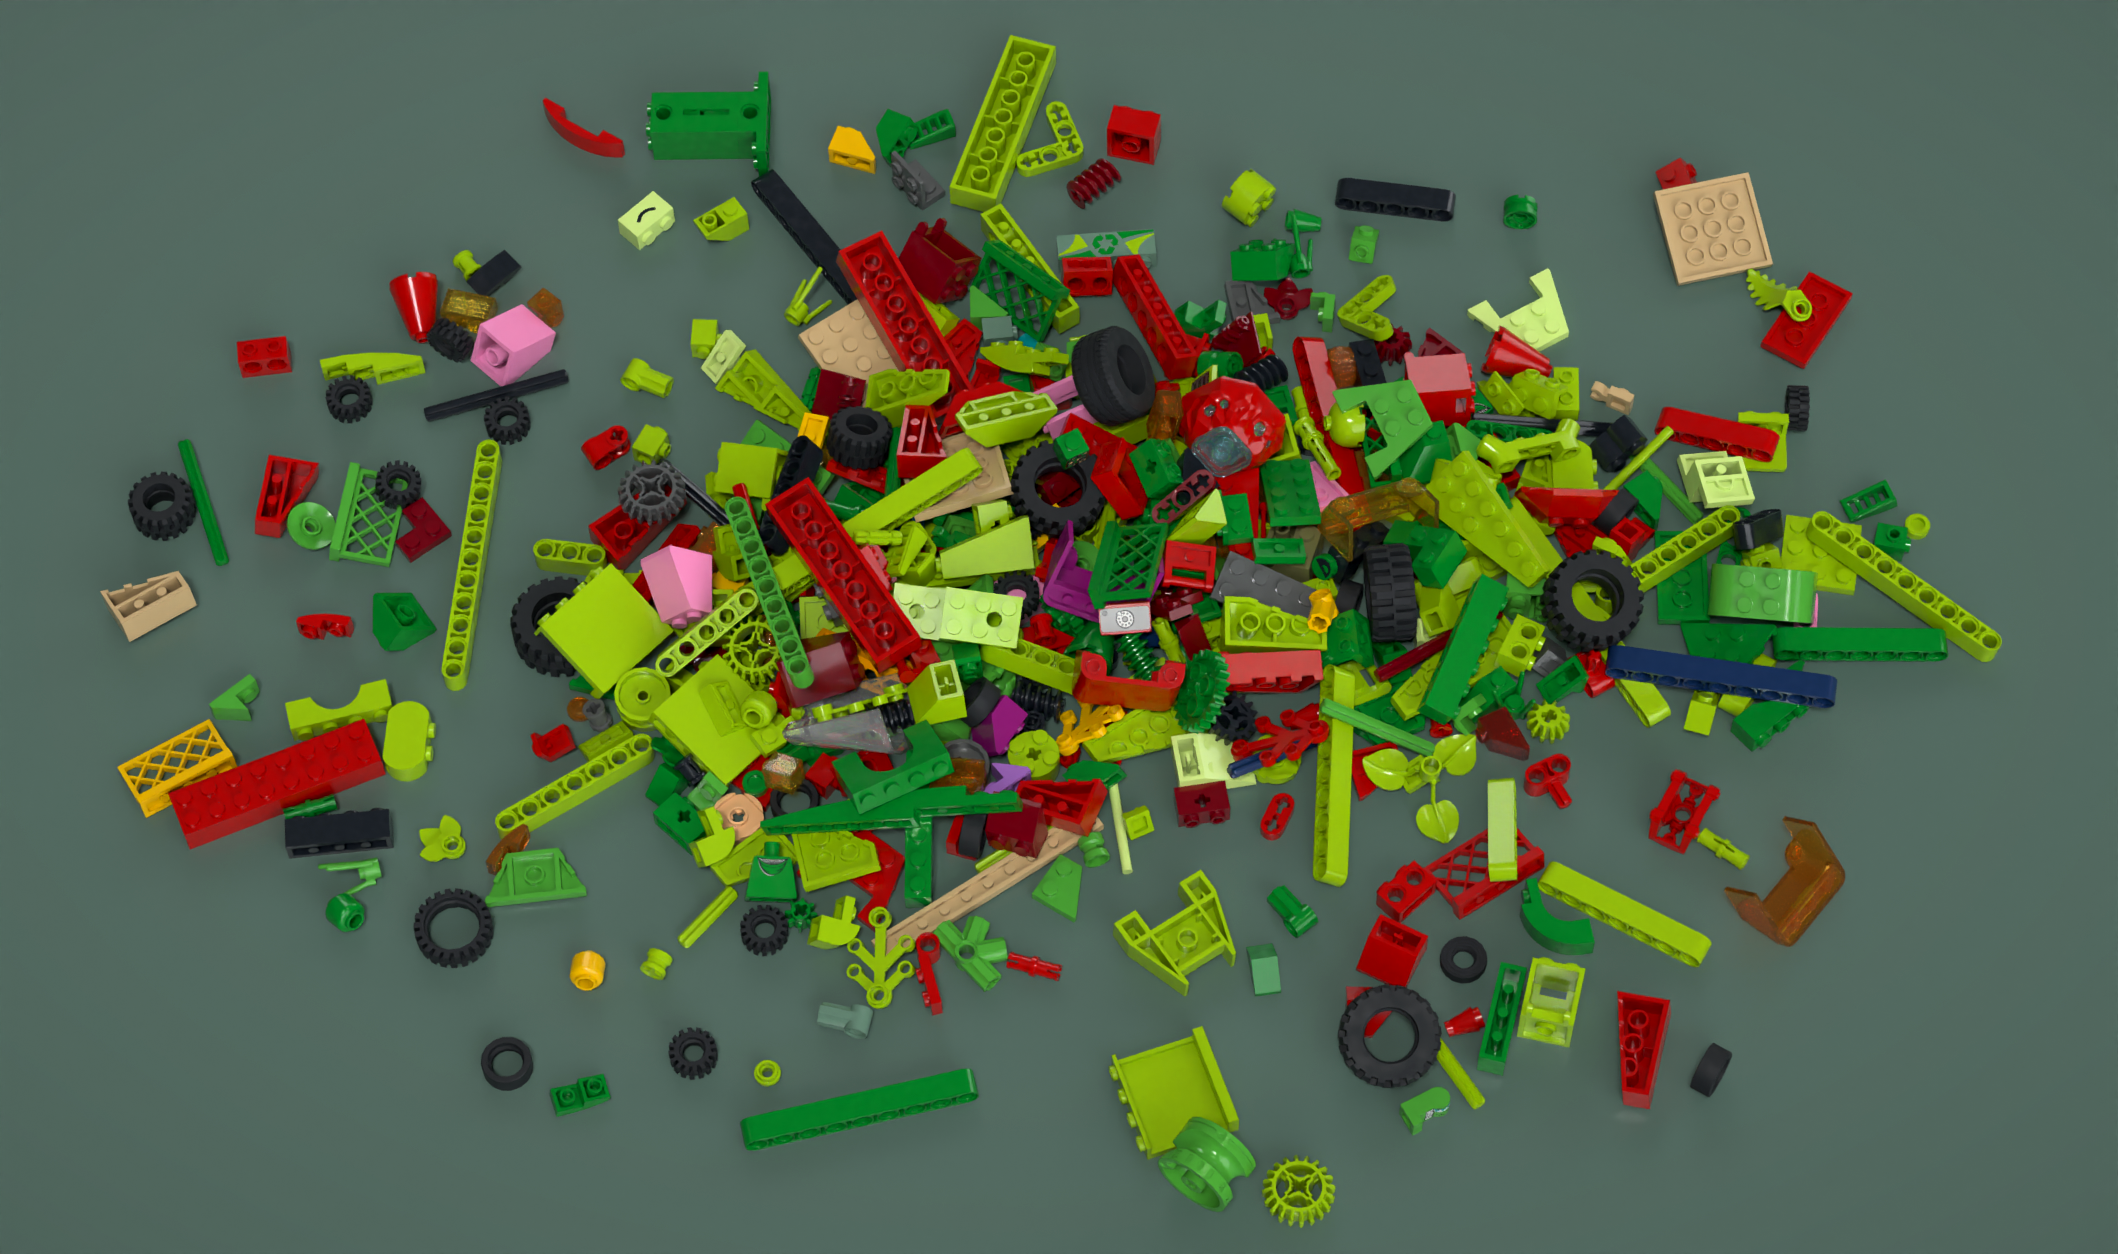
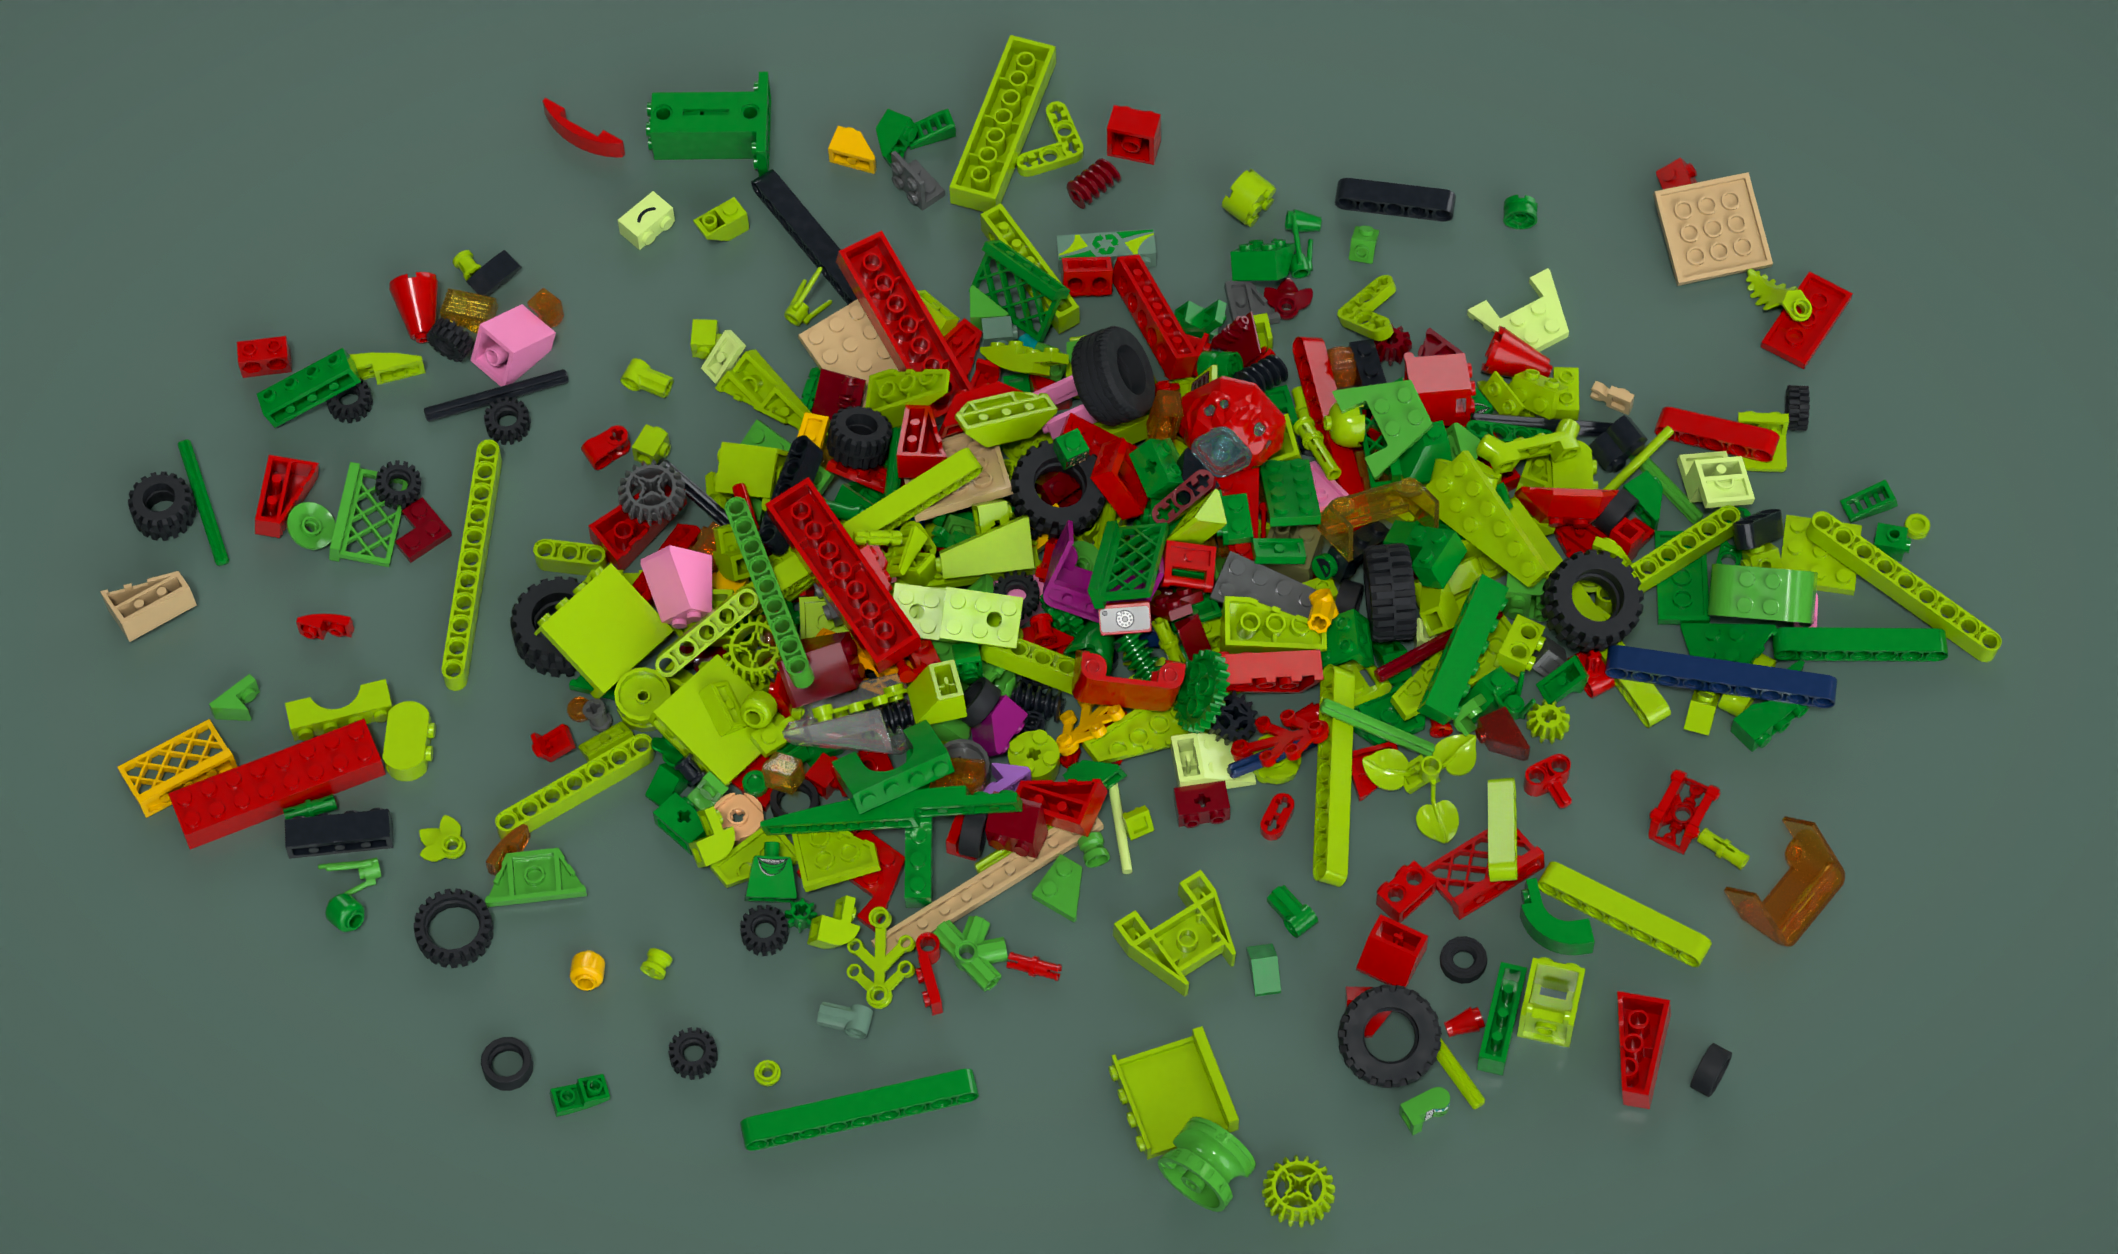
green slope [372,593,437,651] -> none
lime axle [677,886,738,948] -> none
dark red container [898,218,982,304] -> none
bright green bracket [1310,292,1335,333] -> none
none -> green brick [257,348,361,428]

